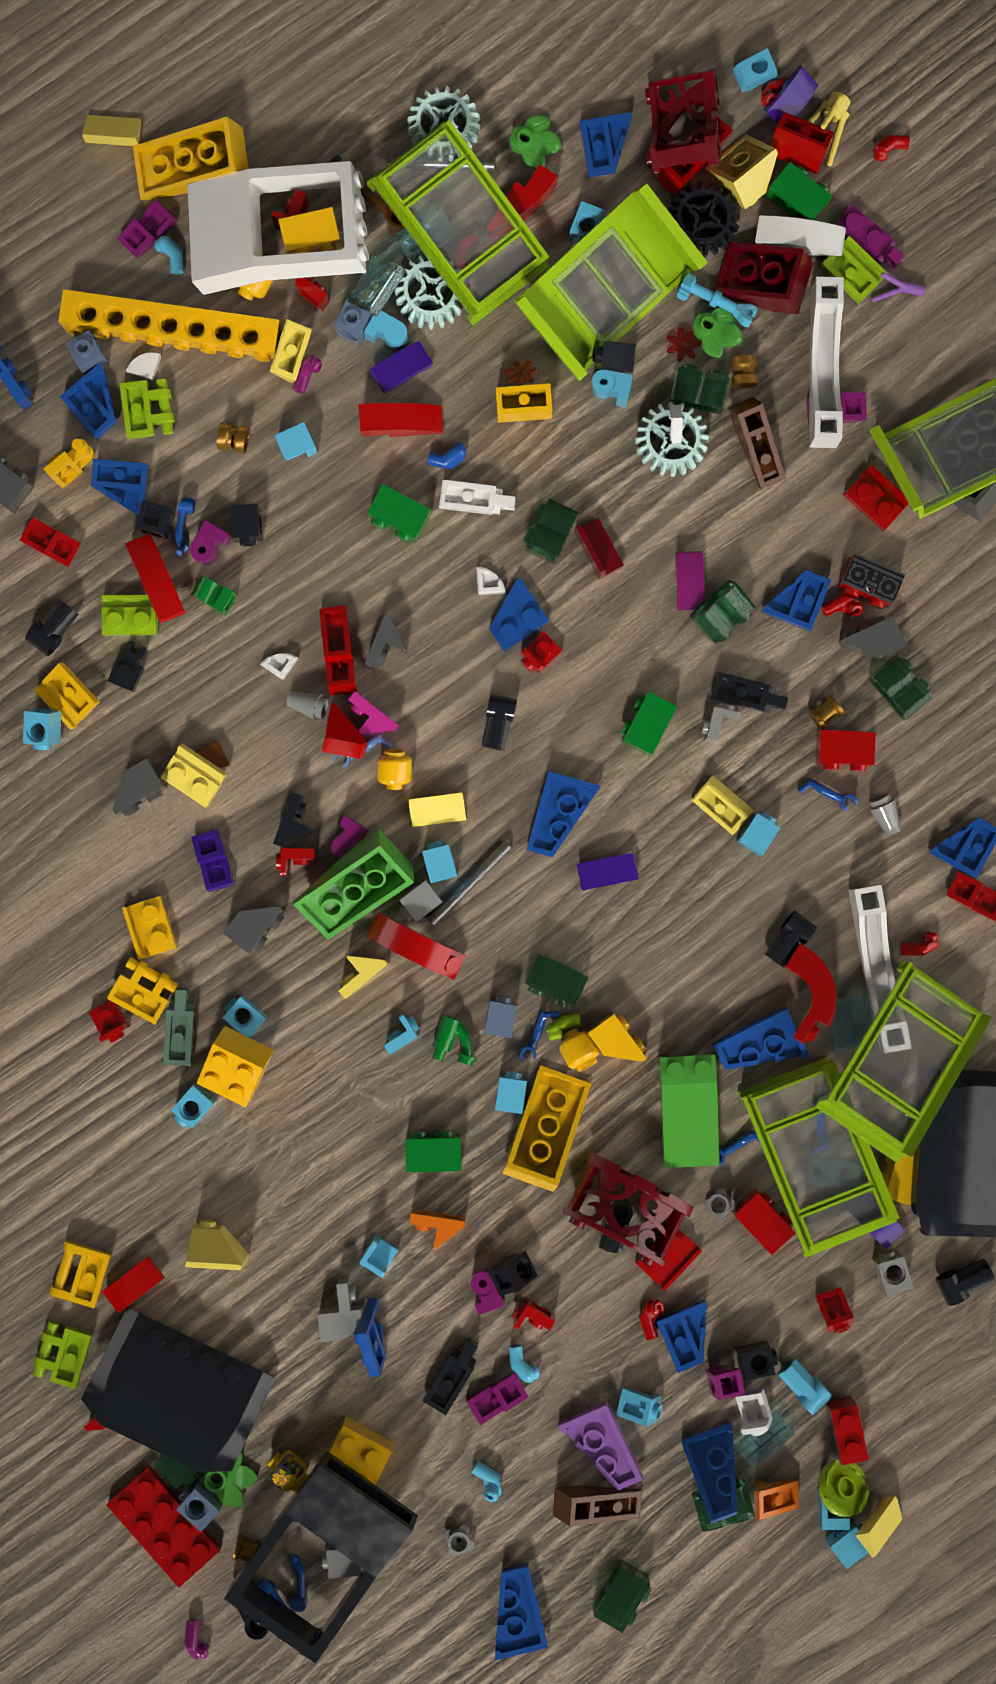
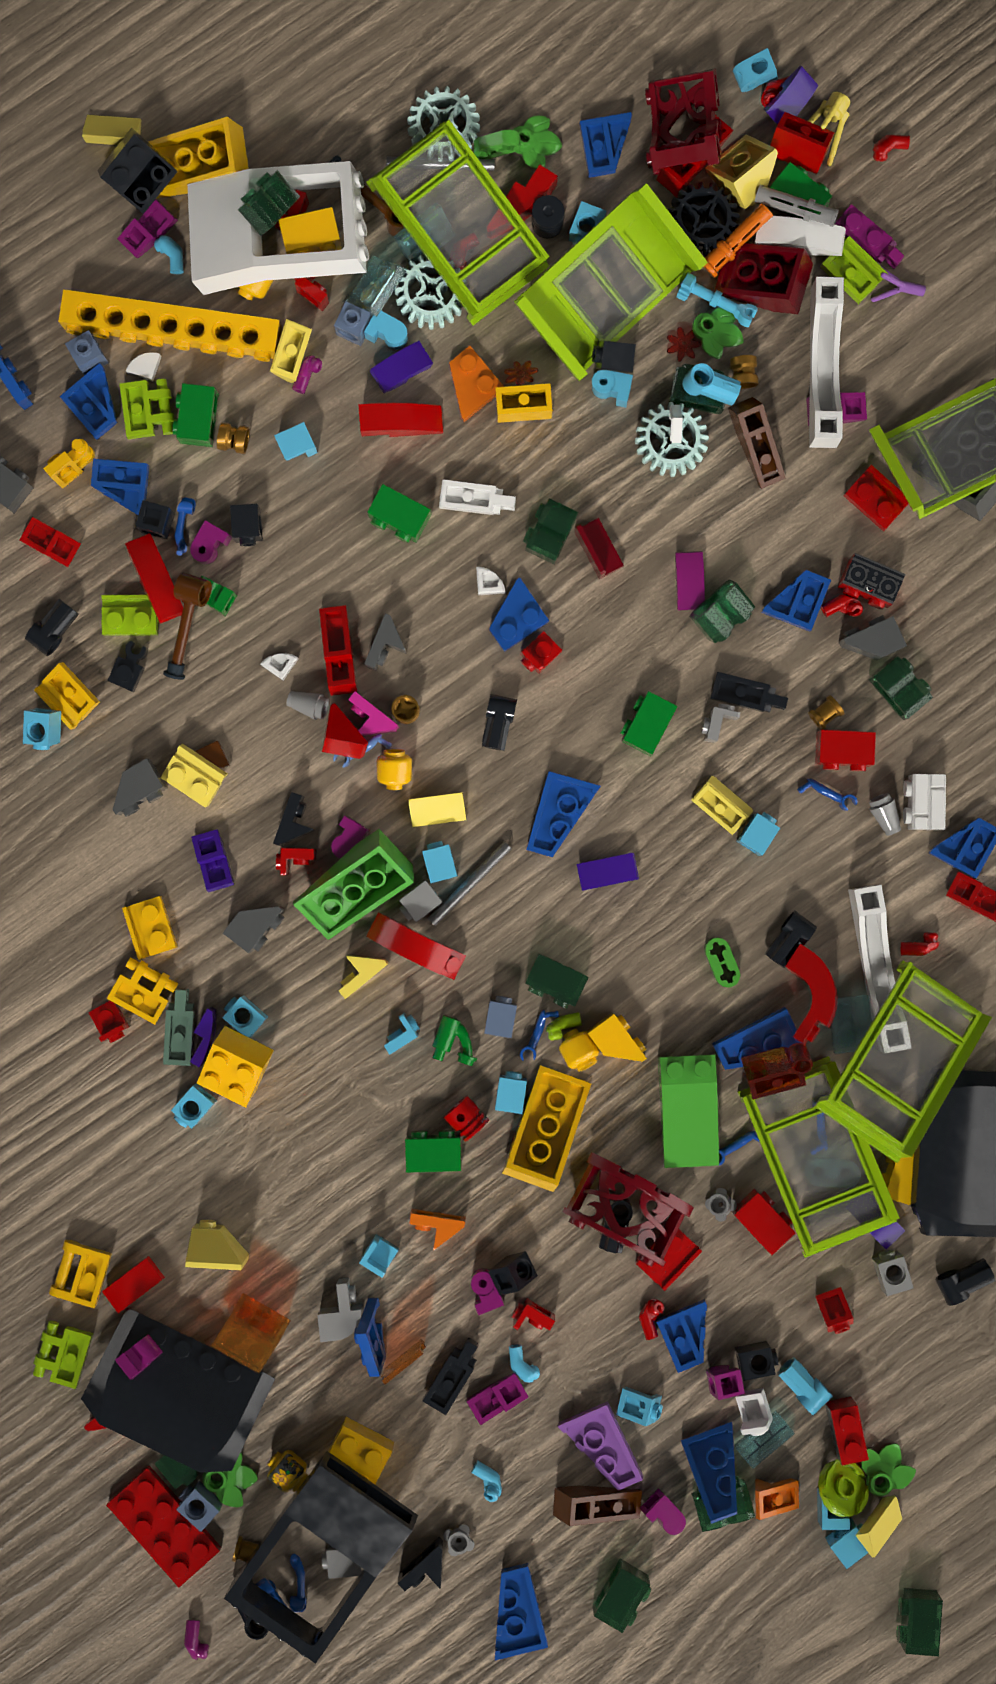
blue arm [427,442,466,469] -> none
none -> black slope [98,128,178,214]
none -> magenta leg [115,1335,163,1380]
none -> reddish brown piece [163,573,212,680]
none -> green brick [173,383,219,447]
none -> dark purple slope [190,1007,217,1067]
none -> clear orange slope [211,1293,291,1374]
none -> clear green brick [238,170,300,236]
none -> clear orange piece [381,1339,426,1384]
none -> pearl gold wheel [391,695,420,724]
none -> black slope [397,1537,443,1592]
none -> red piece [443,1095,489,1142]
none -> orange wing [449,346,504,422]
none -> bright green beam [474,130,520,159]
none -> black piece [531,195,565,239]
none -> magenta leg [640,1488,686,1535]
none -> medium azure piece [682,363,741,406]
none -> orange pin [704,203,773,278]
none -> bright green beam [704,937,740,988]
none -> clear red hinge [741,1043,813,1100]
none -> light grey pin [755,185,839,227]
none -> bright green plate [861,1443,916,1496]
none -> clear green brick [896,1588,943,1657]
none -> white brick [903,774,946,830]

